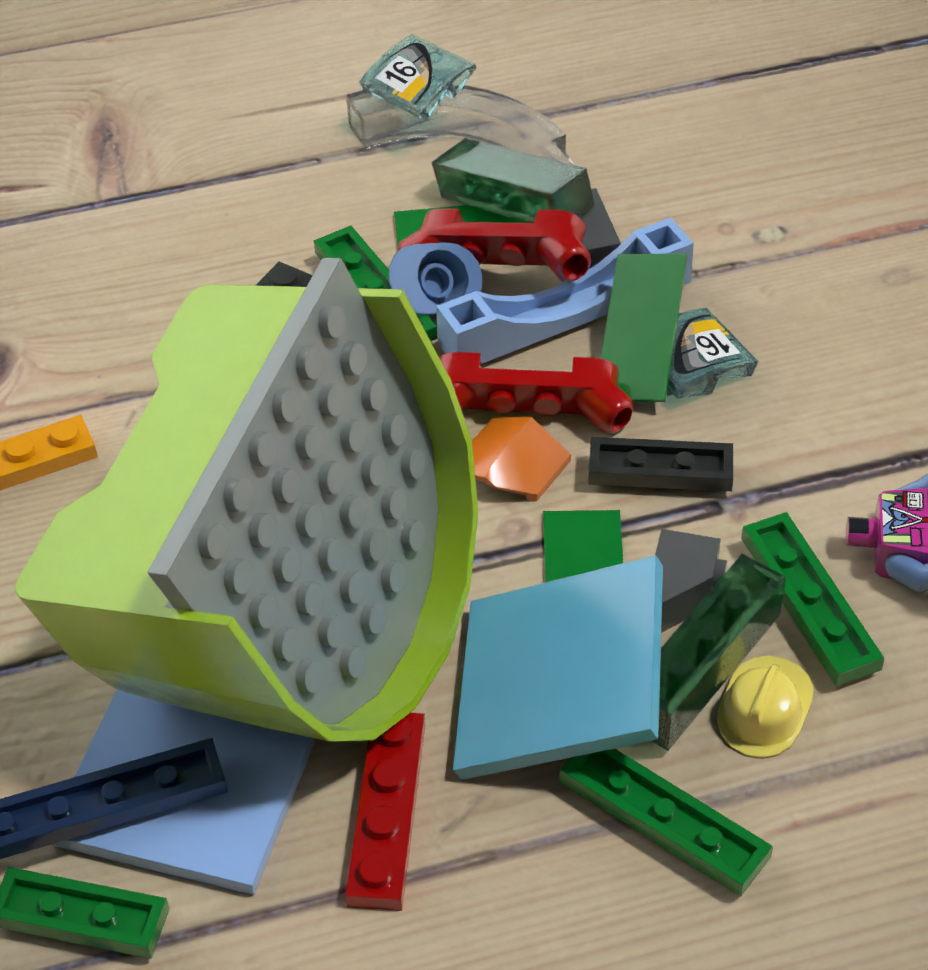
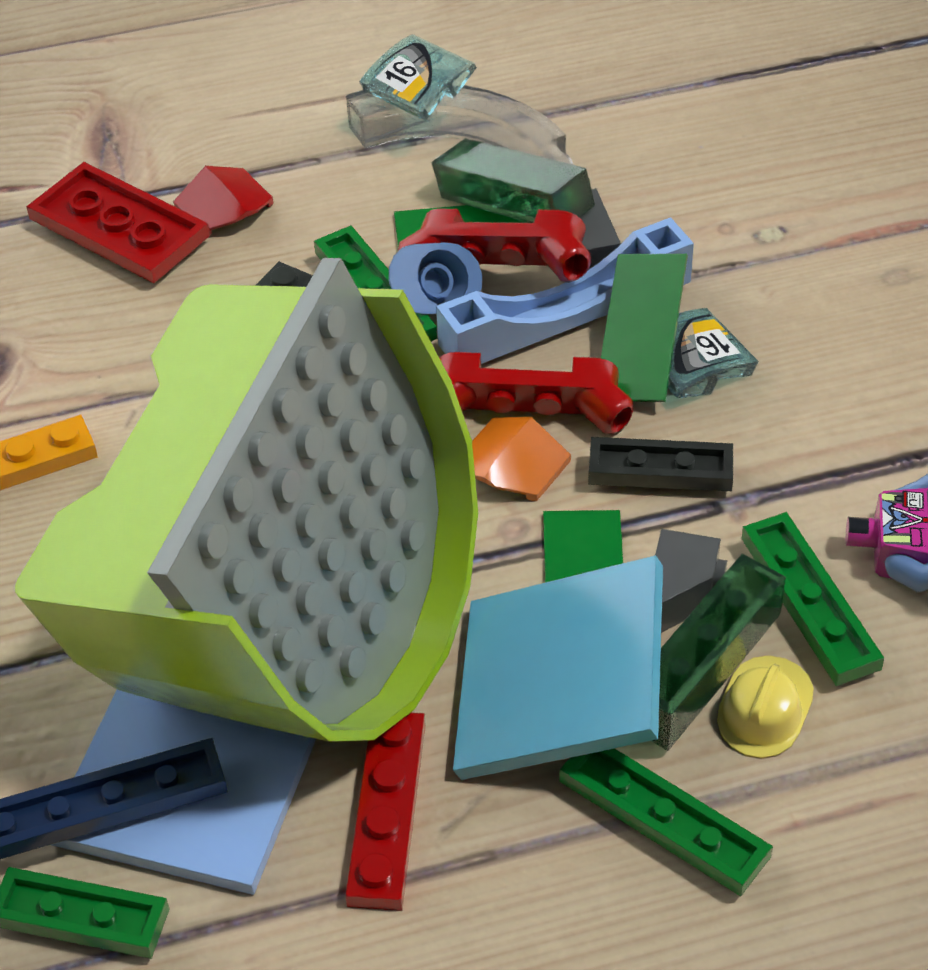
none -> red plate [26,162,210,284]
none -> slope [173,165,274,235]

